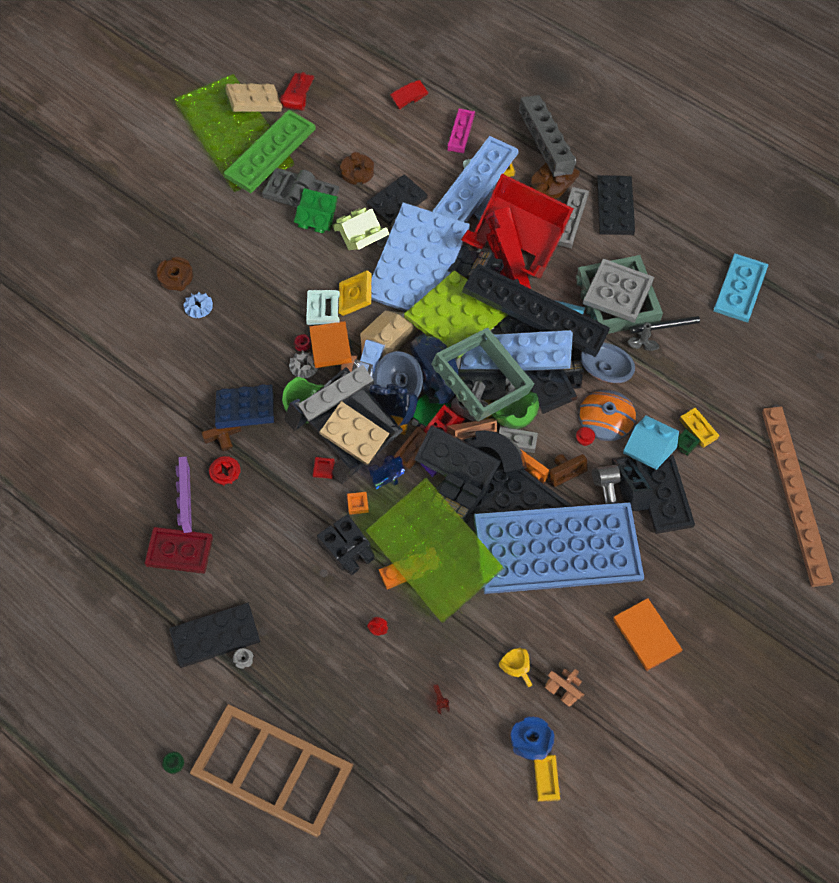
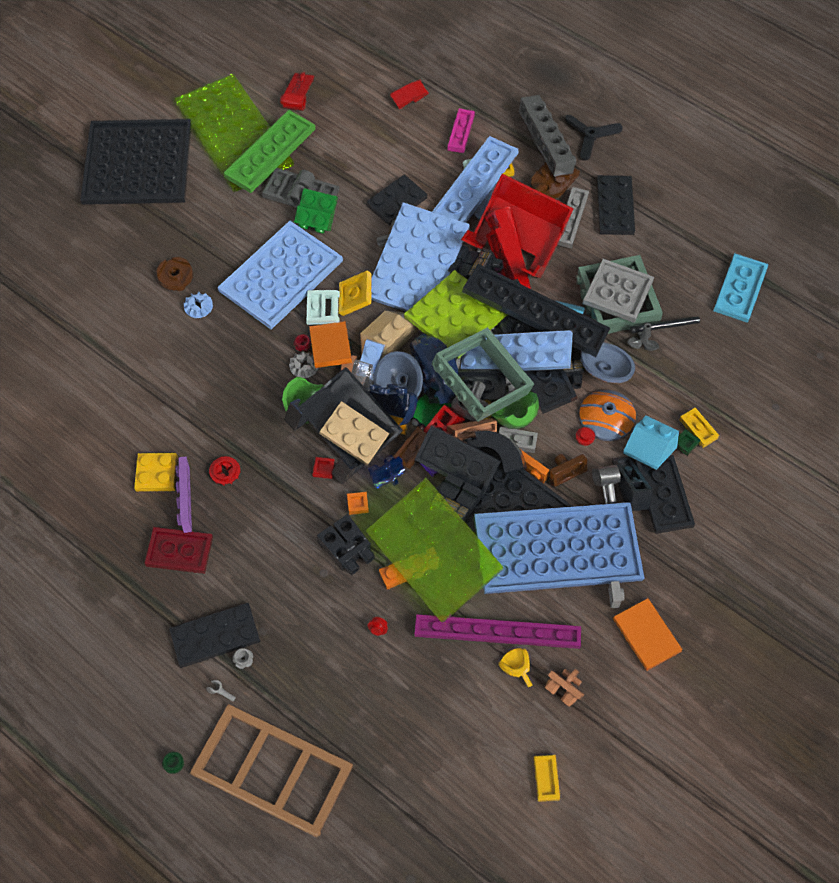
reddish brown tile [201,426,241,451] -> none
dark blue plate [215,384,274,429] -> none
tan plate [226,84,282,111] -> none
light grey plate [298,365,374,422] -> none
yellowish green bracket [332,207,389,250] -> none
reddish brown plate [340,152,374,185] -> none
clear red hand [434,685,450,714] -> none
blue plate [511,717,554,760] -> none
nougat plate [762,407,833,587] -> none
none -> black plate [80,119,192,205]
none -> yellow plate [134,453,178,492]
none -> light grey hand [206,680,236,702]
none -> light blue plate [218,221,343,329]
none -> magenta plate [415,614,581,649]
none -> black piece [564,115,623,161]
none -> light grey plate [608,581,624,608]

